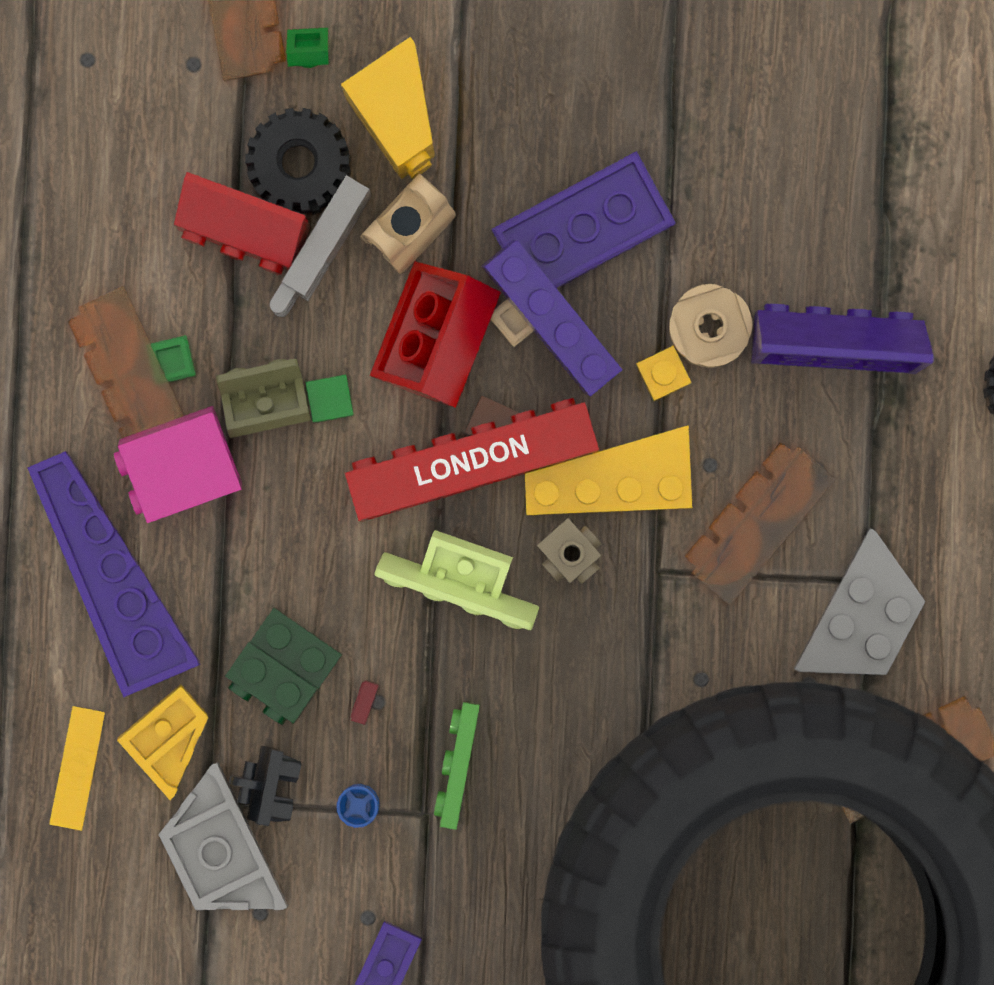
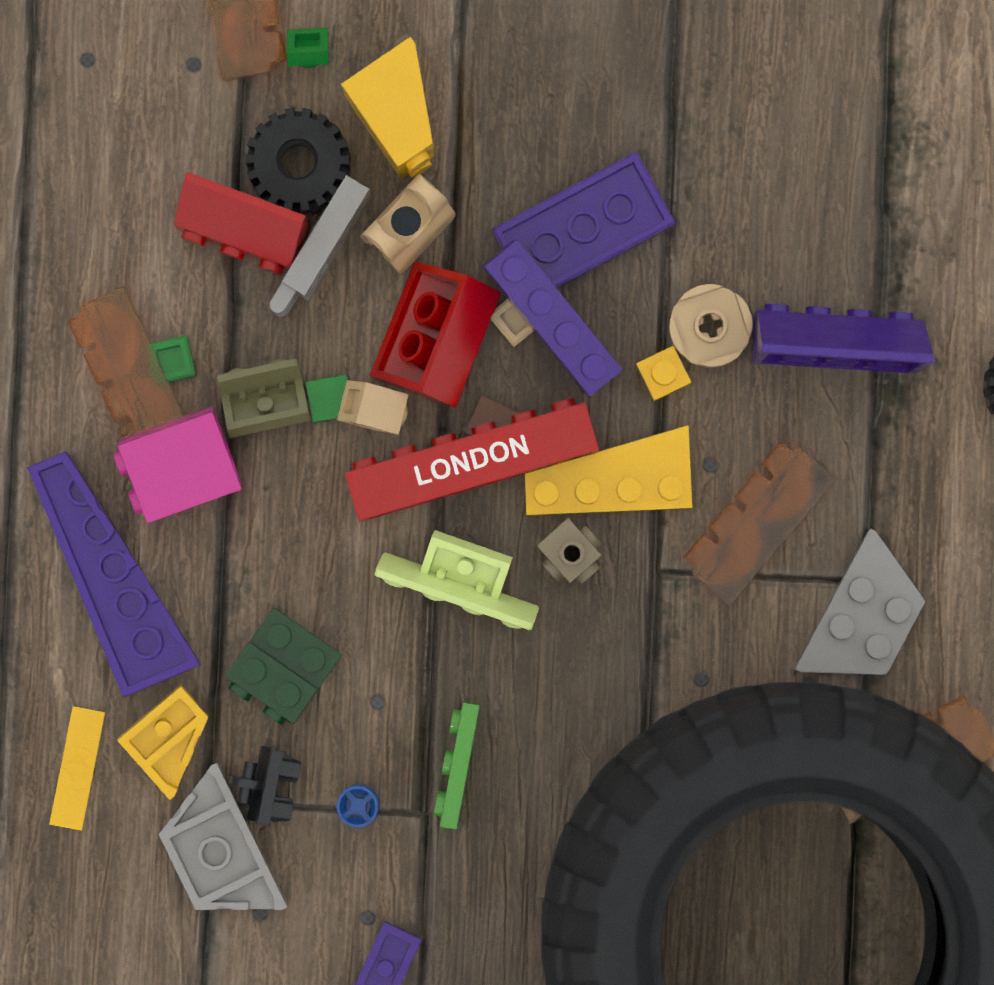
dark red tile [350,680,380,725] -> none
none -> tan brick [337,380,409,435]

